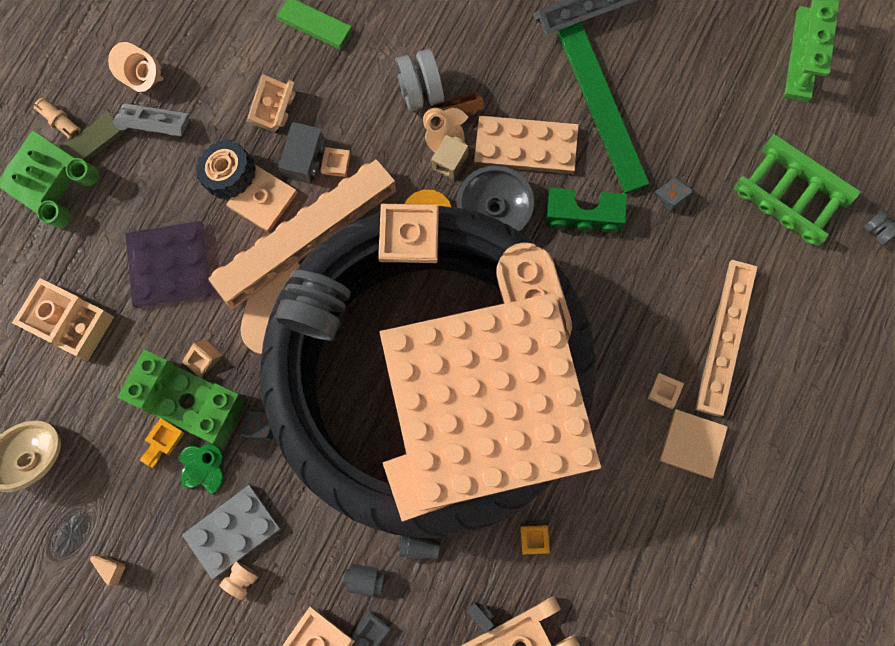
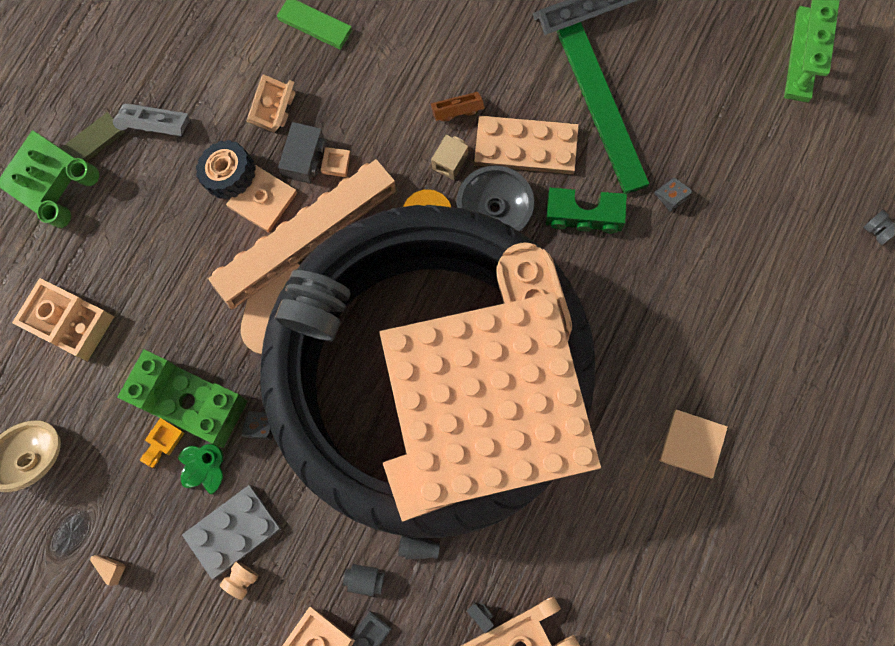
light nougat pin [34,97,82,140] -> none
light nougat piece [108,42,164,92] -> none
clear purple plate [125,221,212,308] -> none
light nougat slope [182,339,222,378] -> none
light nougat plate [379,204,439,263] -> none
light grey wheel [395,48,444,112] -> none
light nougat plate [423,108,468,152] -> none
light orange tile [520,525,550,555] -> none
light nougat plate [647,373,684,409] -> none
light nougat plate [695,260,758,417] -> none
bright green fence [733,134,861,246] -> none

